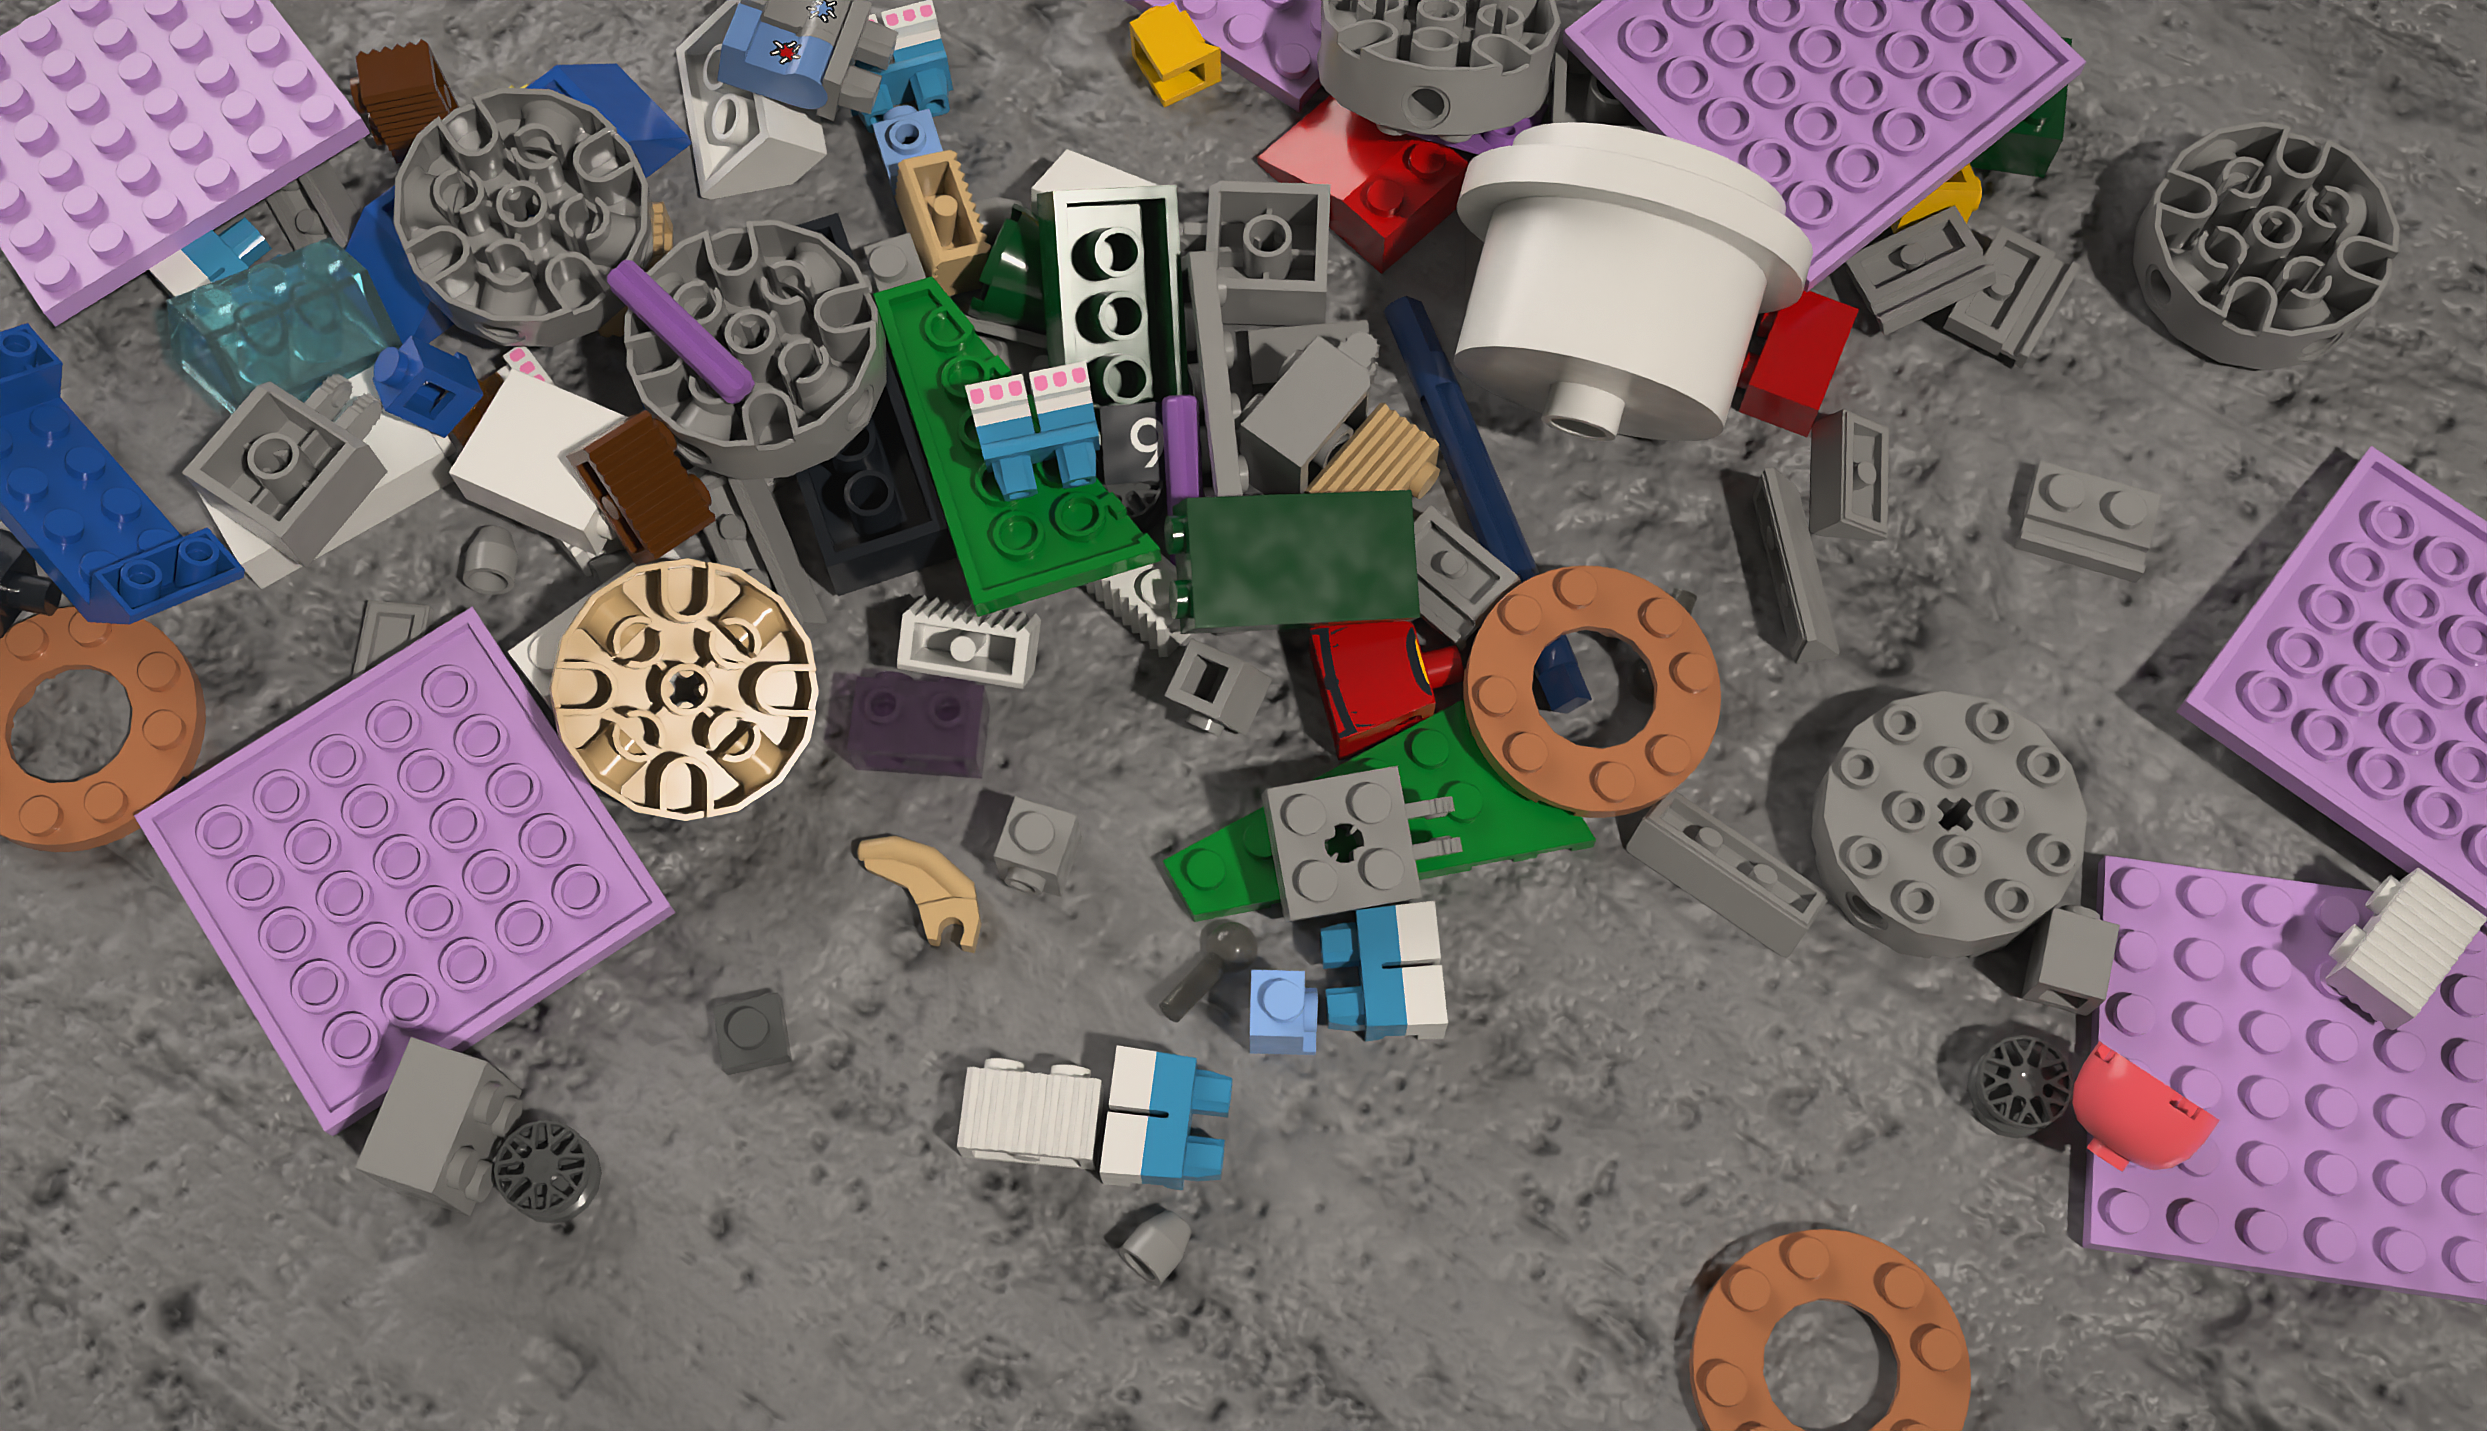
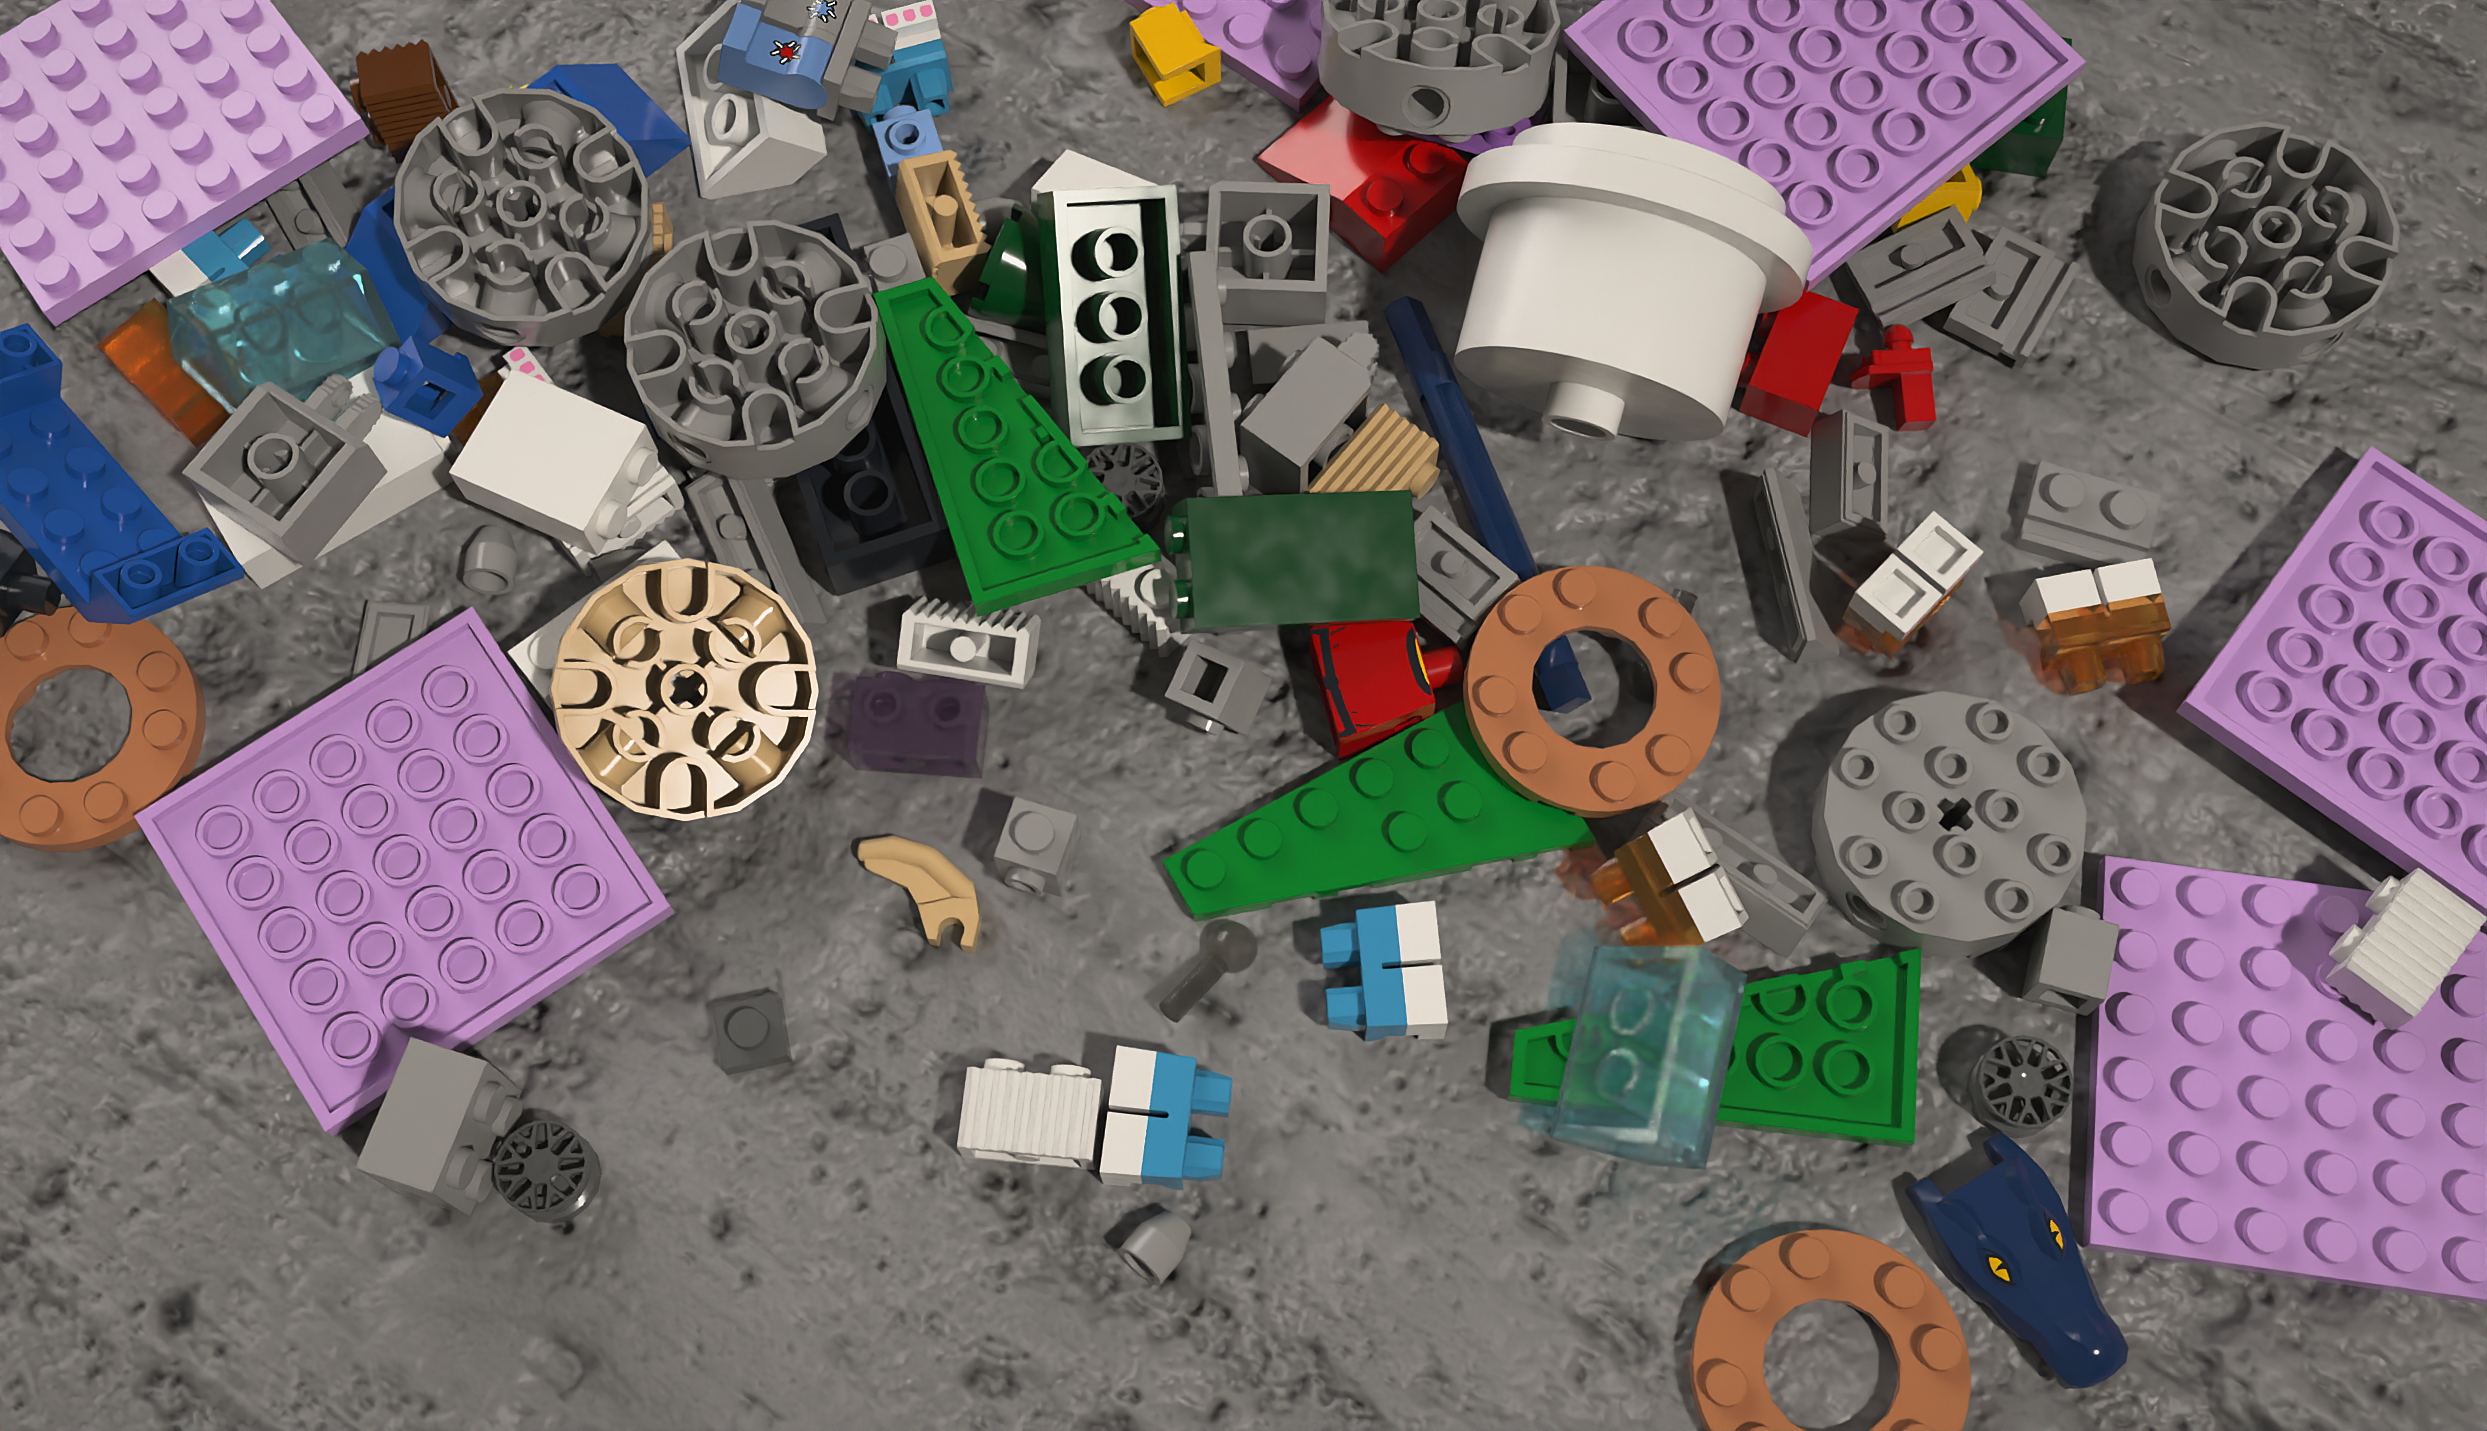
reddish brown brick [566,410,716,566] -> none
medium lavender axle [607,260,755,404] -> none
dark azure hips [965,361,1100,501] -> none
black sticker [1100,402,1166,485] -> none
medium lavender axle [1162,395,1204,567] -> none
light blue brick [1250,970,1318,1055] -> none
light grey hinge [1262,766,1463,923] -> none
coral cylinder [2072,1041,2220,1172] -> none
none -> clear orange brick [97,298,249,448]
none -> green wing [1507,948,1922,1148]
none -> clear light blue slope [1549,946,1748,1170]
none -> hips [1589,807,1749,961]
none -> white hips [1842,511,1984,660]
none -> red piece [1850,324,1936,432]
none -> dark blue animal [1905,1132,2129,1389]
none -> clear orange hips [2019,558,2171,696]

